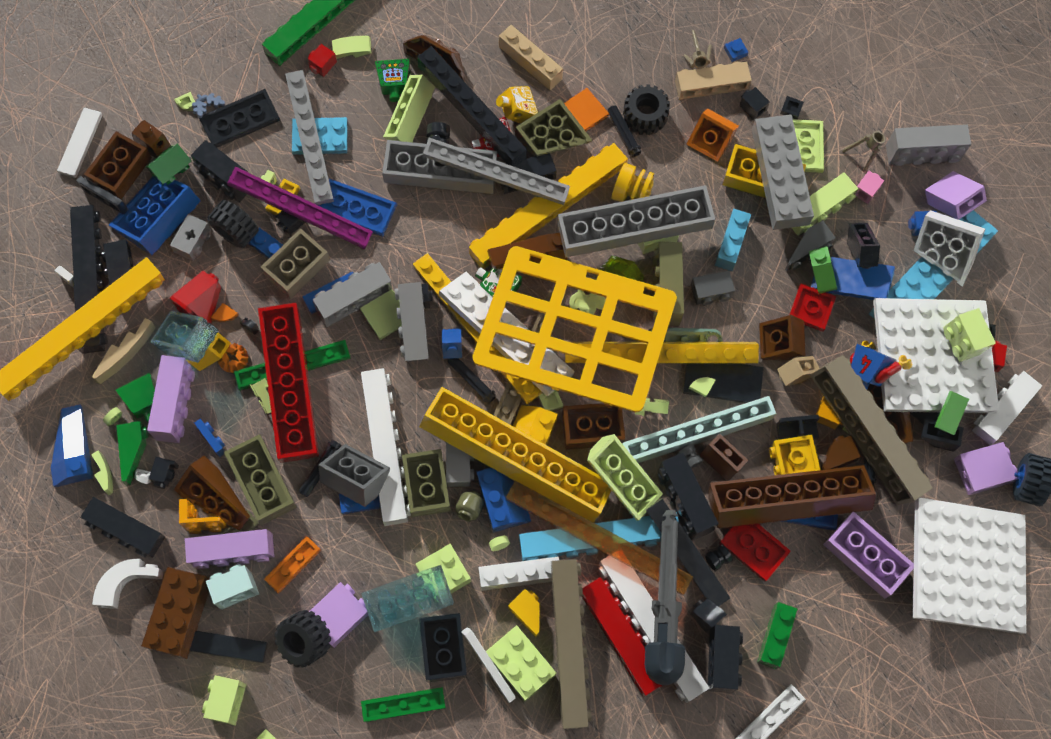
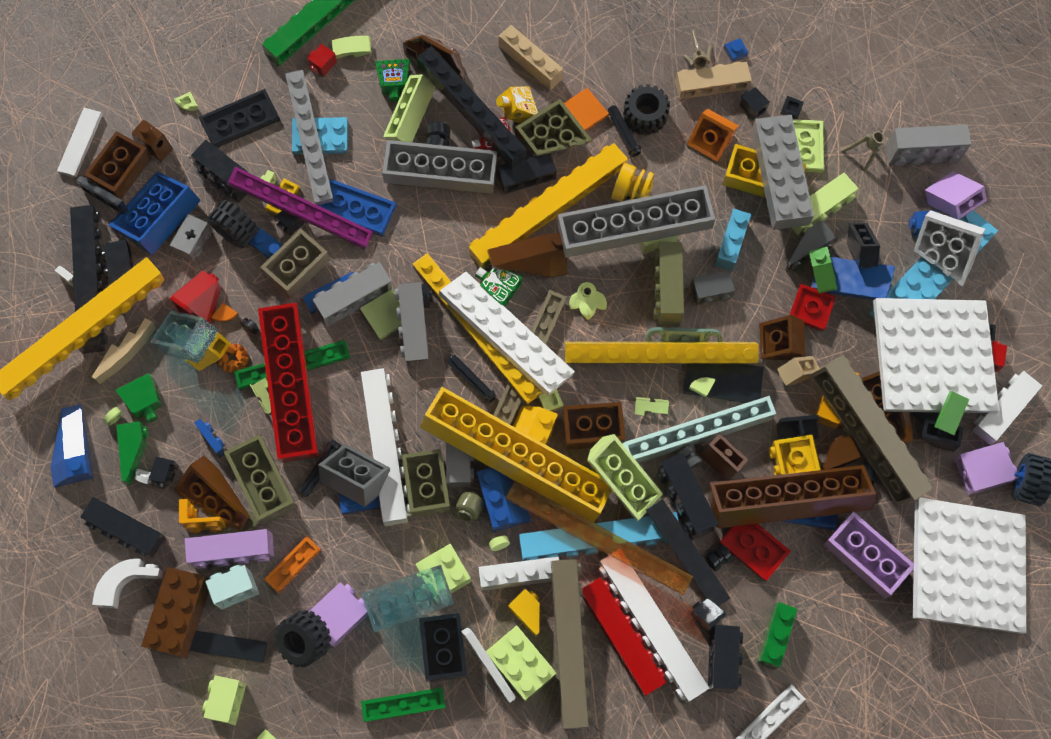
yellowish green slope [91,451,113,495] -> none
green brick [146,143,192,185] -> none
lavender brick [147,355,195,443] -> none
sand blue animal [192,93,225,118] -> none
light grey plate [423,138,570,205] -> none
blue brick [442,329,462,359] -> none
yellow door [473,246,677,412] -> none
clear neon green slope [600,255,645,282] -> none
piece [645,510,685,685] -> none
torso [850,341,913,389] -> none
bright pink brick [855,171,884,204] -> none
yellowish green brick [943,308,996,362] -> none

